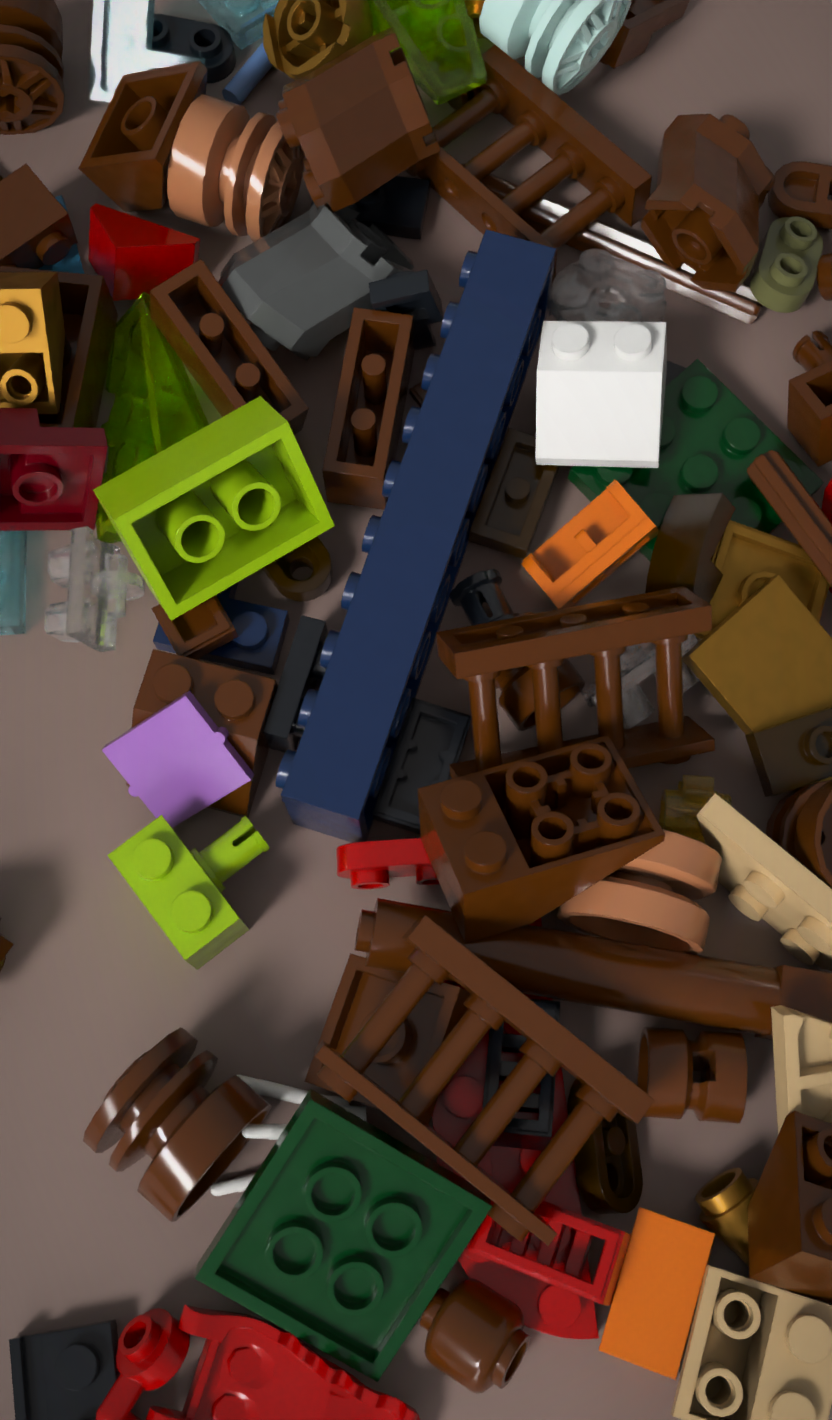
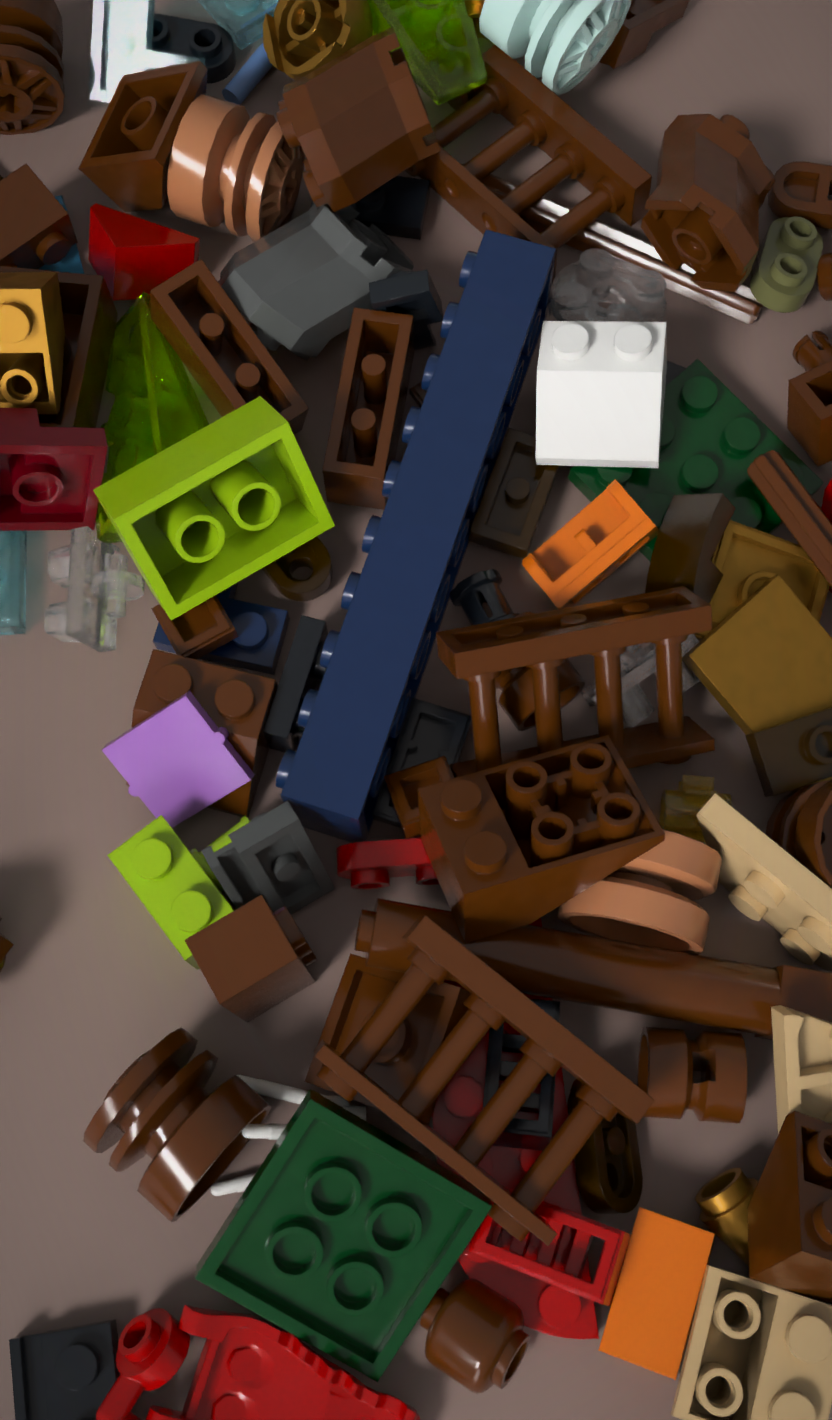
none -> reddish brown brick [185,895,317,1023]
none -> dark grey plate [201,801,335,914]
none -> reddish brown tile [384,756,454,839]

